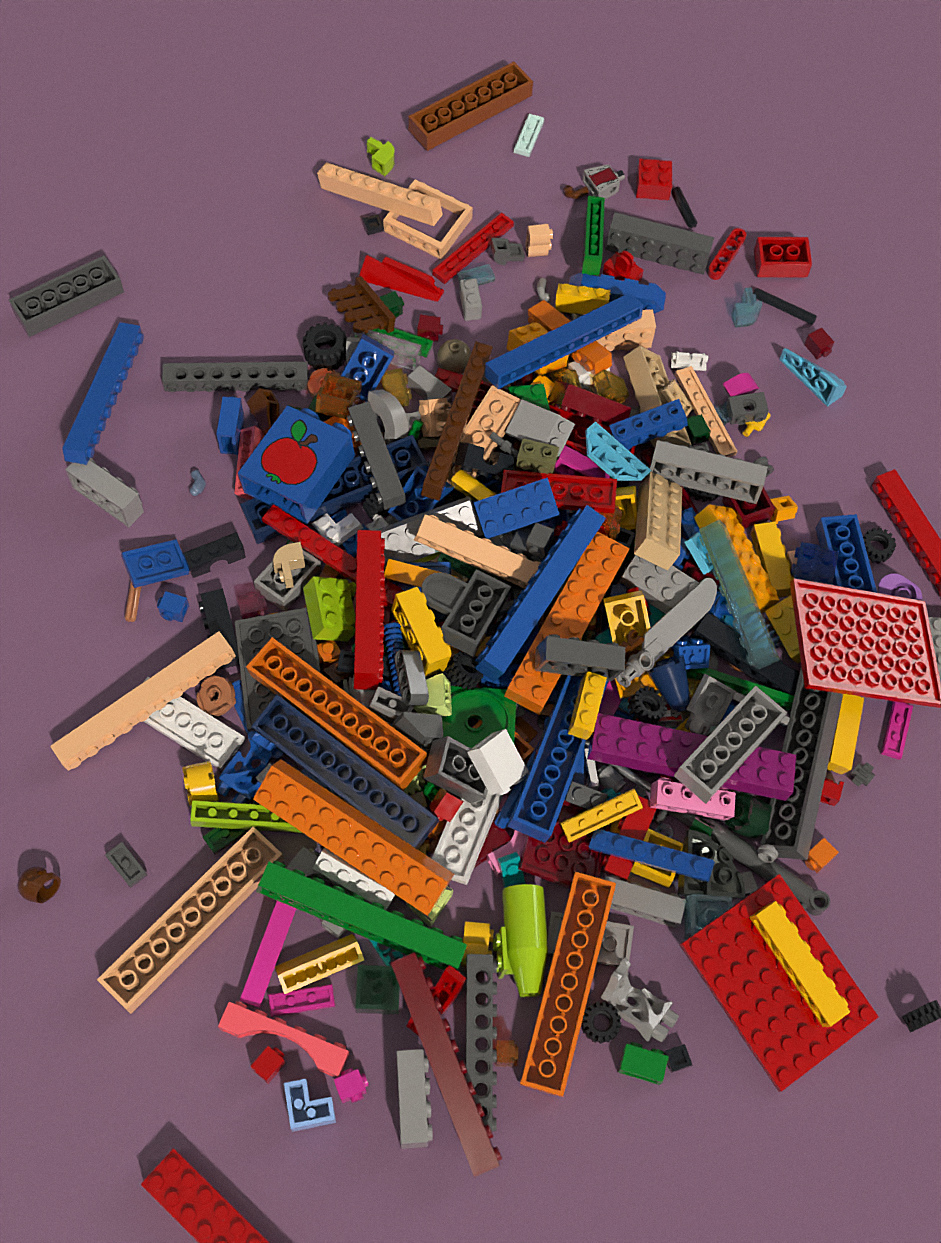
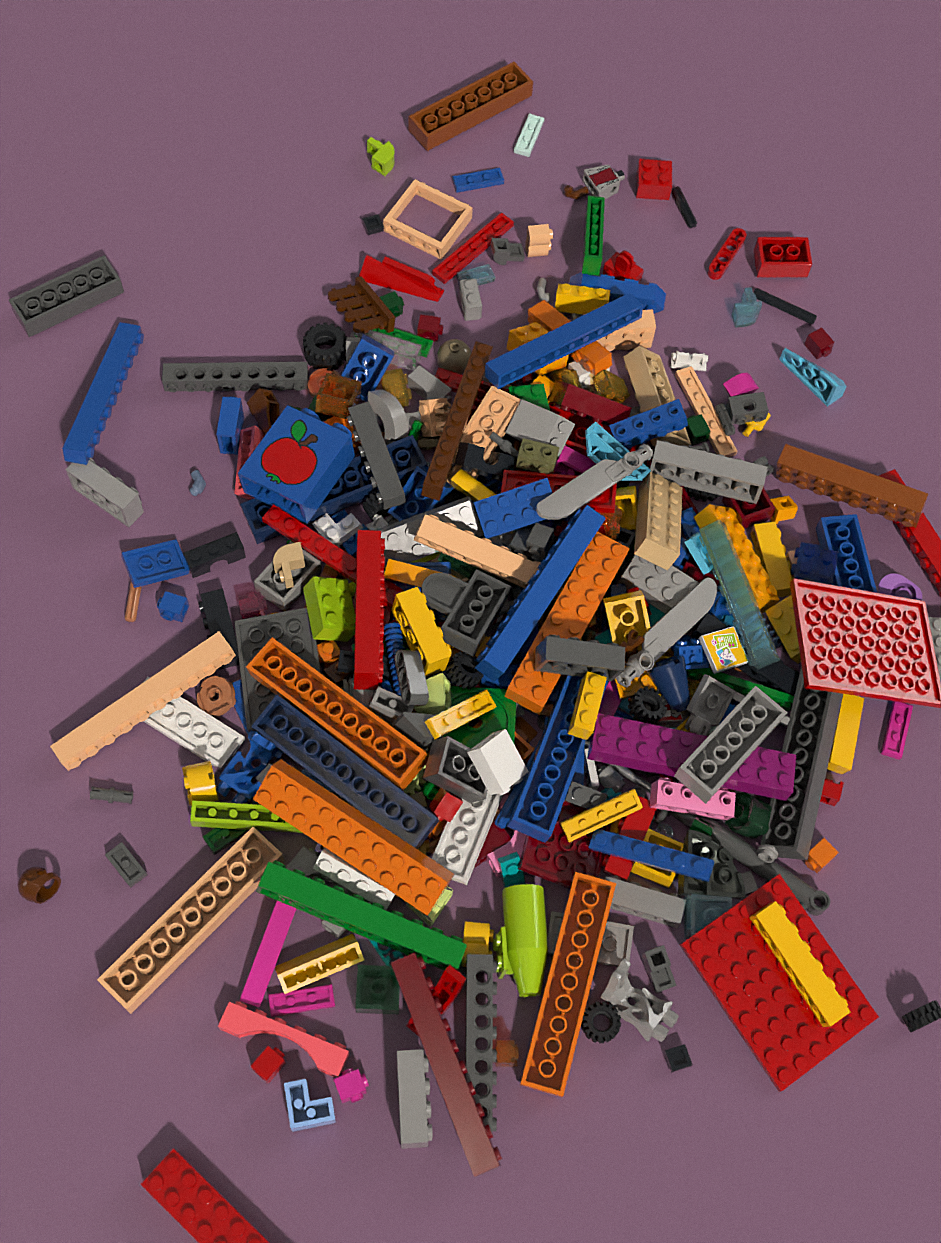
light nougat brick [317,162,443,226] -> none
dark grey brick [606,212,714,275] -> none
green brick [618,1042,669,1085] -> none
tan tile [661,379,693,417] -> none
dark grey gear [850,762,875,787] -> none
black tyre [863,528,896,564] -> none
none -> dark grey pin [90,786,134,804]
none -> yellow tile [425,689,497,739]
none -> blue tile [452,168,504,193]
none -> light grey piece [536,444,653,520]
none -> dark grey brick [642,945,677,993]
none -> tile [699,626,749,674]
none -> dark grey axle [715,403,735,436]
none -> dark orange brick [776,444,928,528]

